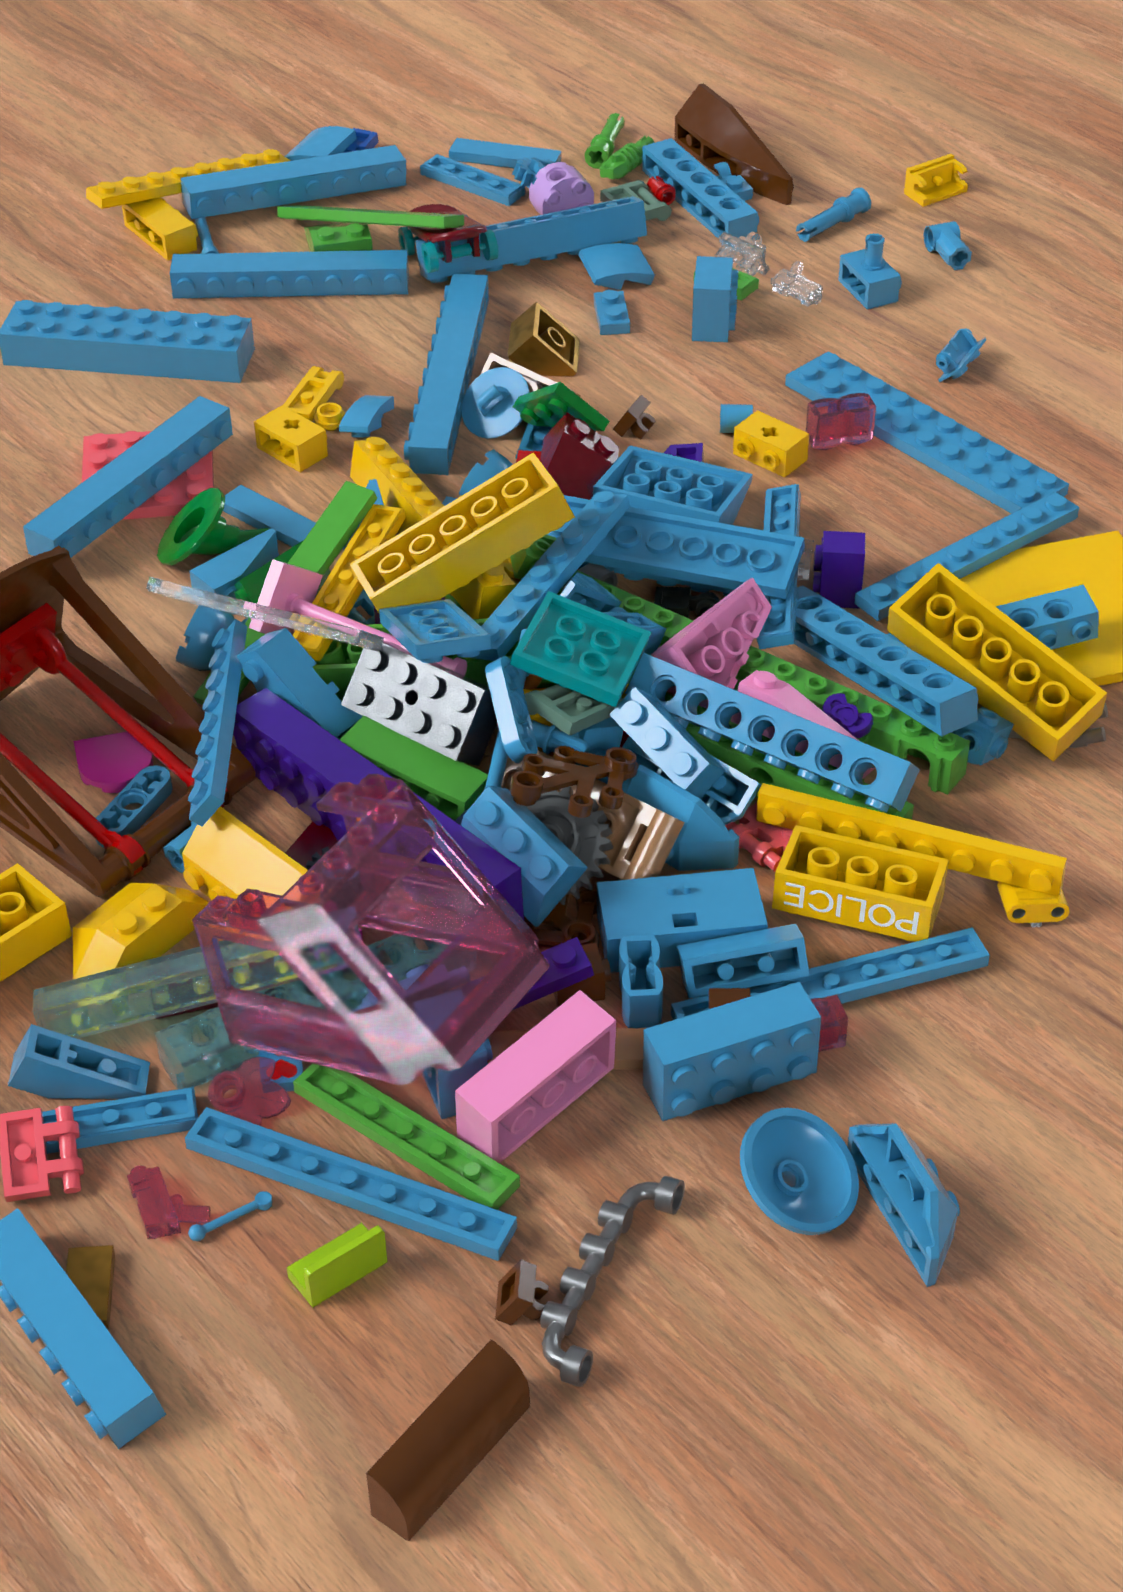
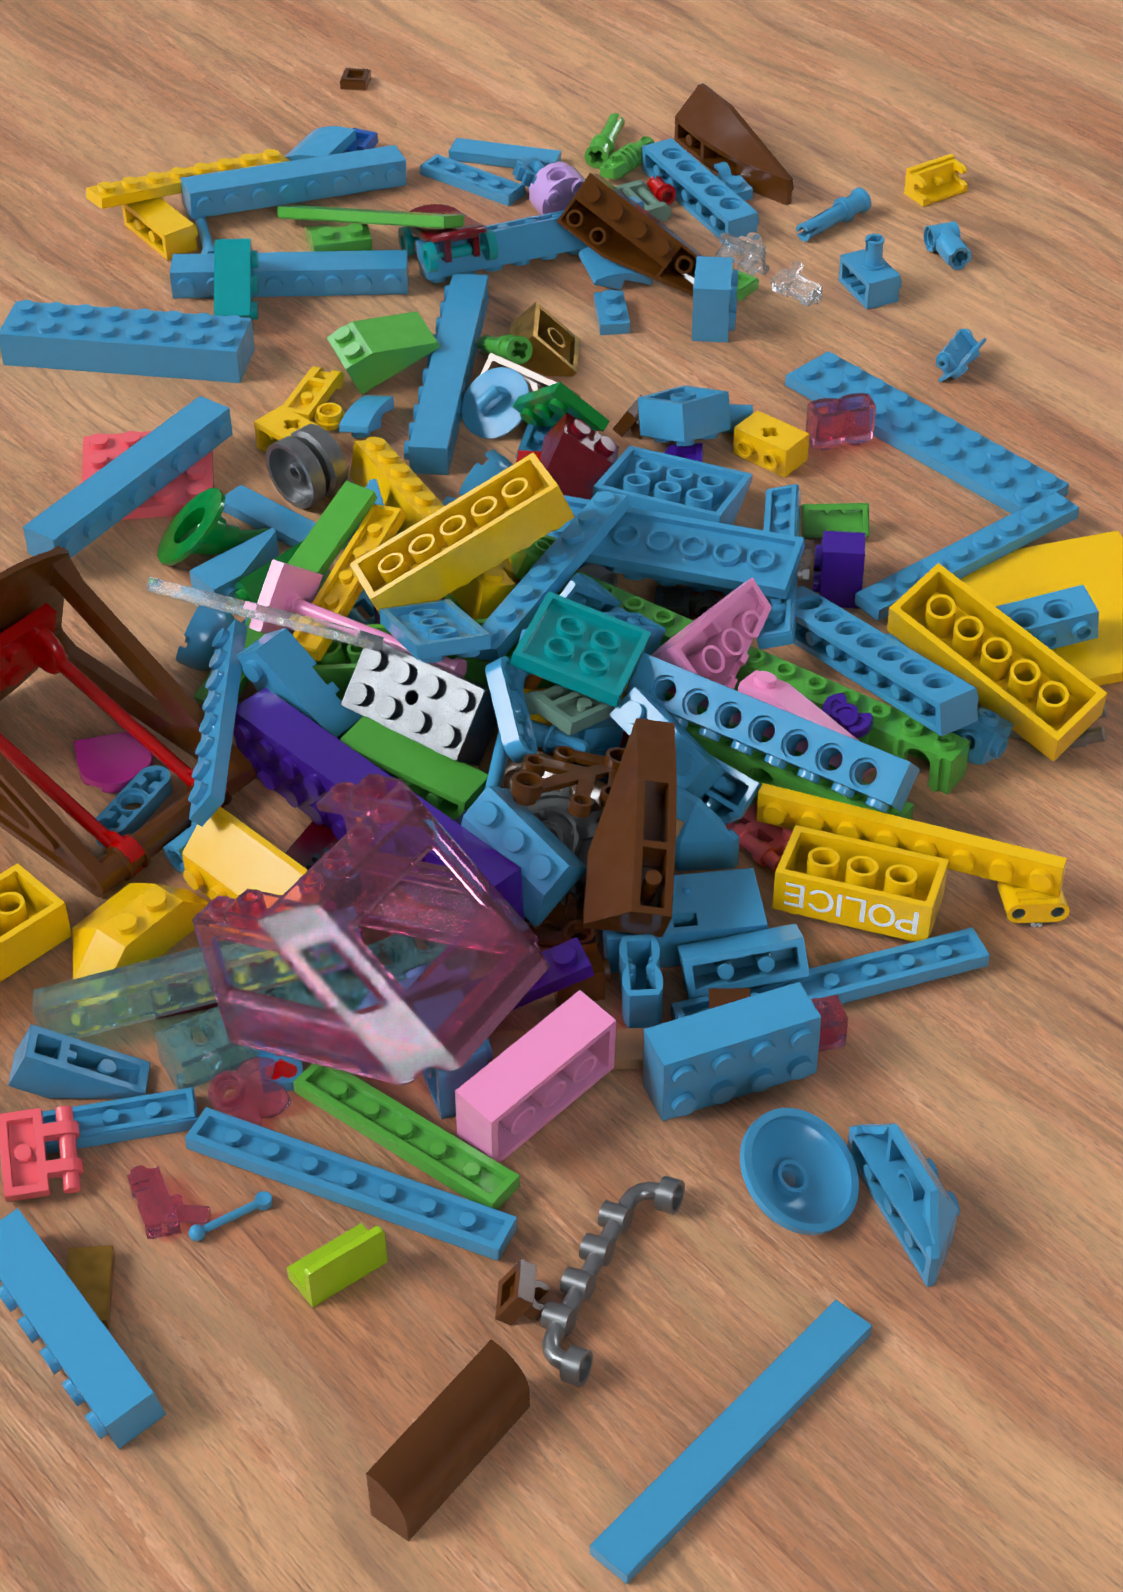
none -> teal brick [214,238,259,328]
none -> flat silver wheel [266,424,348,509]
none -> bright green slope [326,311,441,395]
none -> reddish brown tile [340,68,371,91]
none -> bright green pin [476,334,533,364]
none -> reddish brown wedge [557,173,702,296]
none -> reddish brown wedge [582,718,677,938]
none -> dark azure tile [590,1300,872,1584]
none -> dark azure brick [638,385,731,446]
none -> bright green plate [801,503,870,539]

